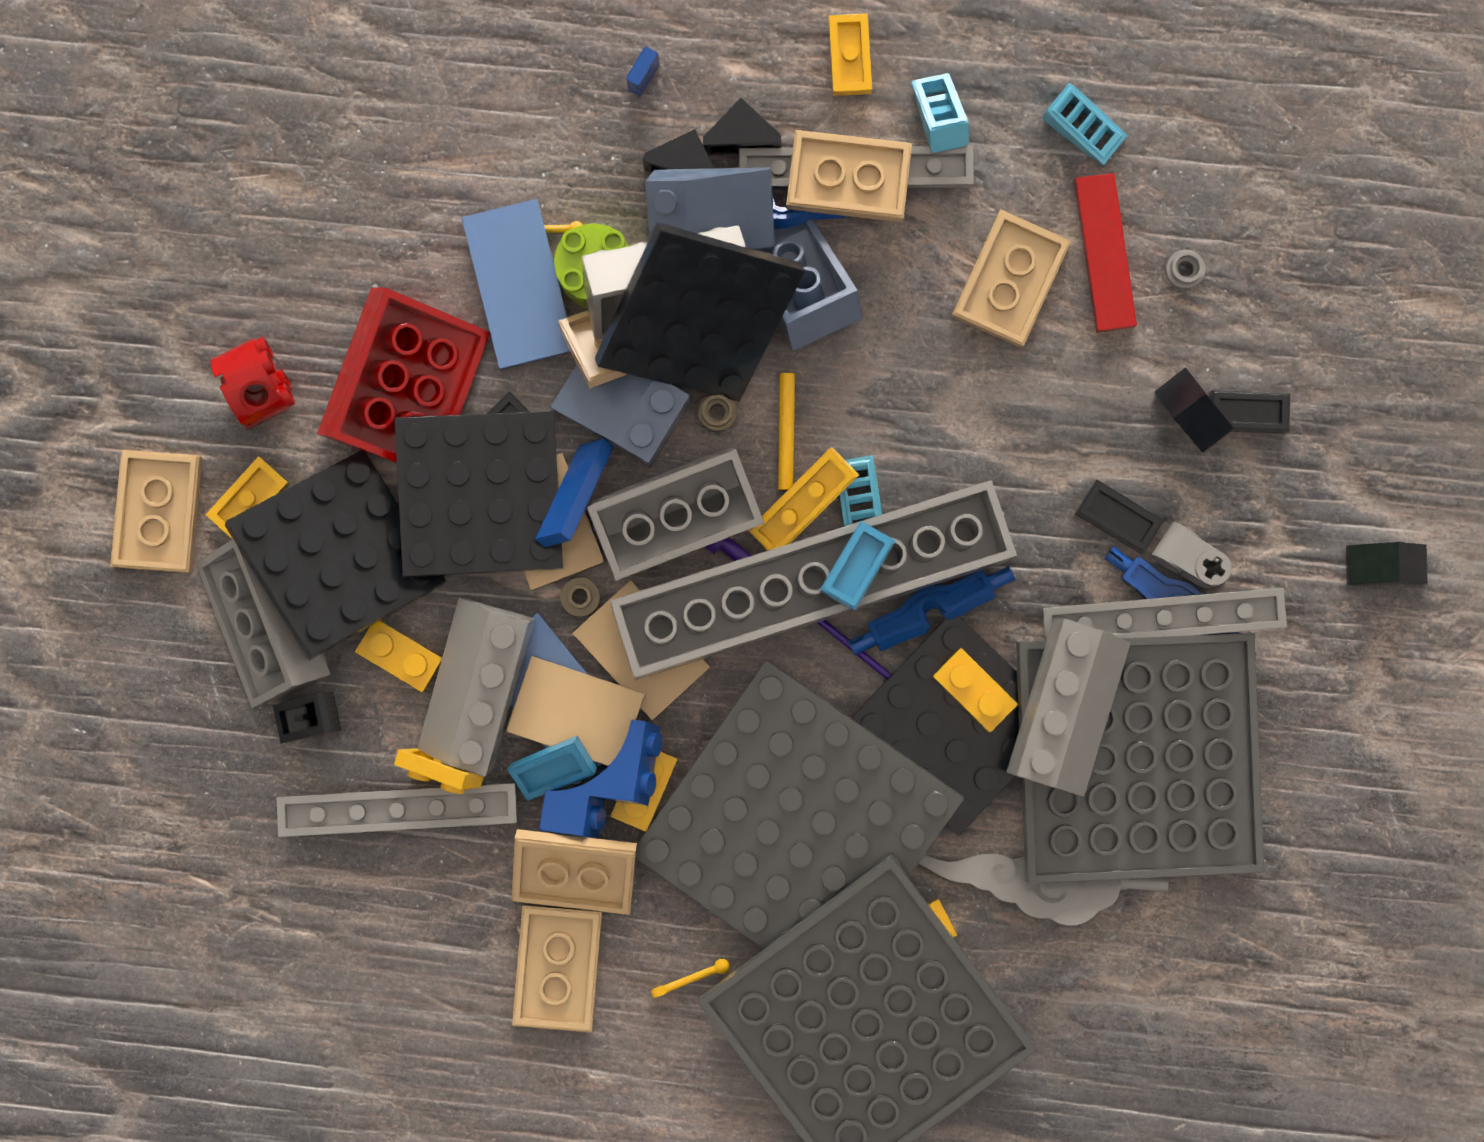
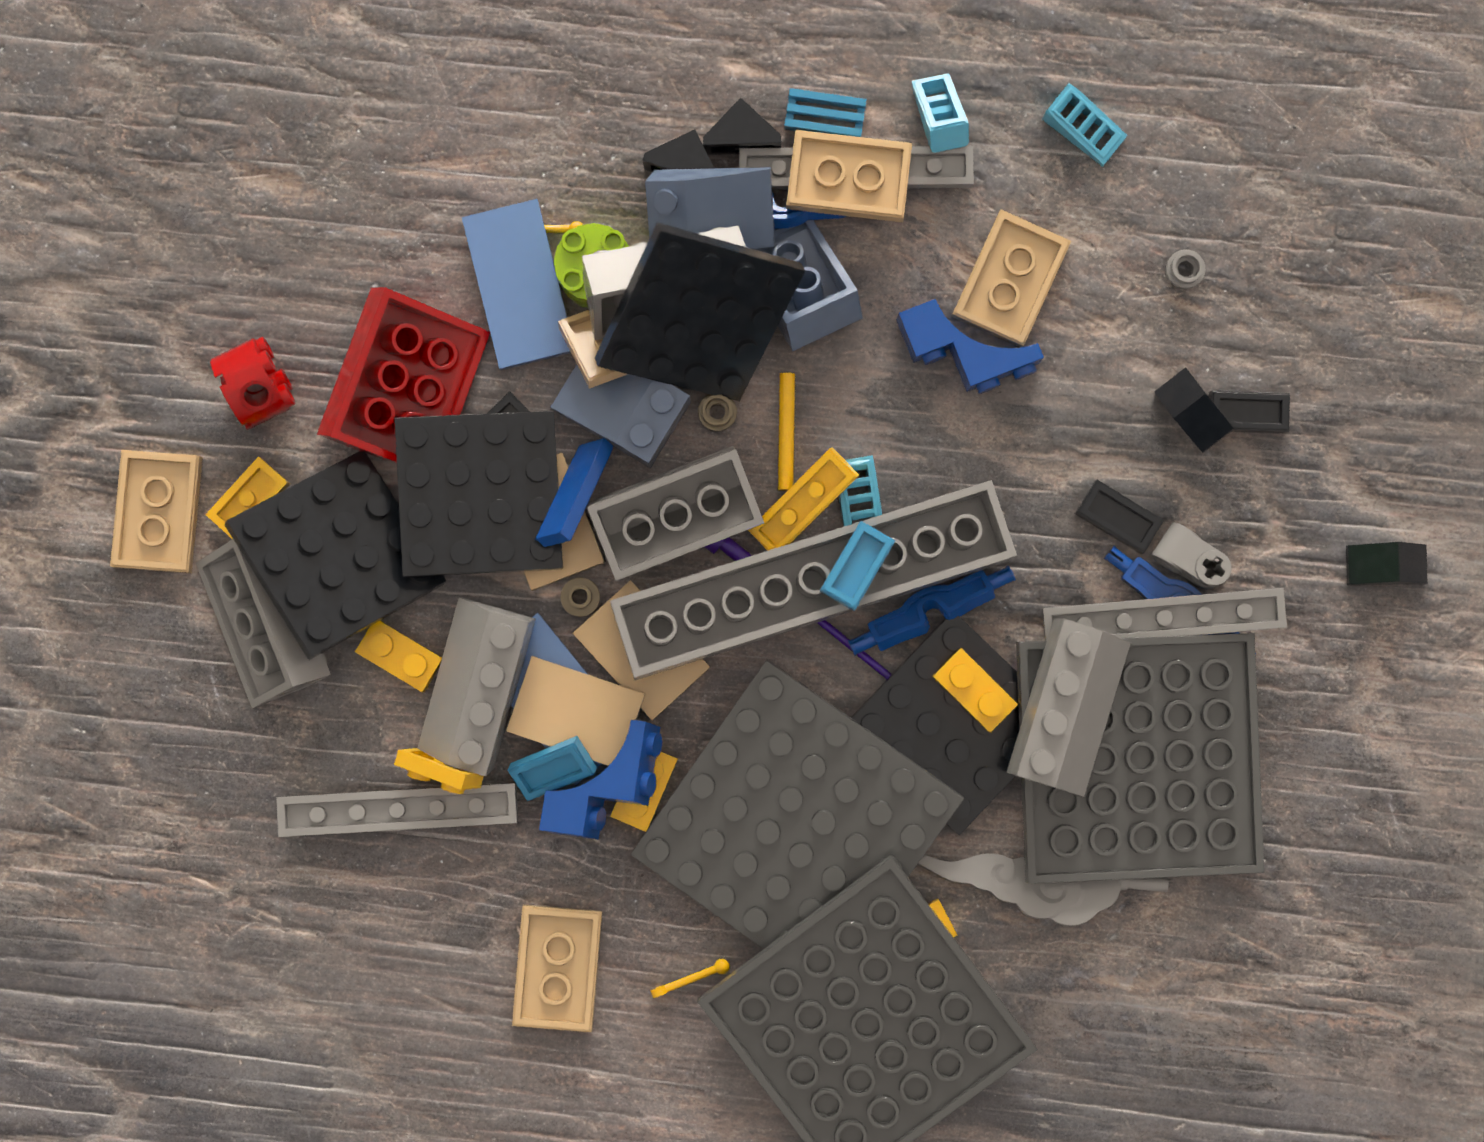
black slope [273,691,342,744] -> none
tan tile [512,829,637,915] -> none
blue tile [626,46,660,97] -> none
yellow plate [828,13,872,96] -> none
red tile [1074,173,1137,333] -> none
none -> dark azure tile [784,88,867,137]
none -> blue arch [896,299,1044,394]

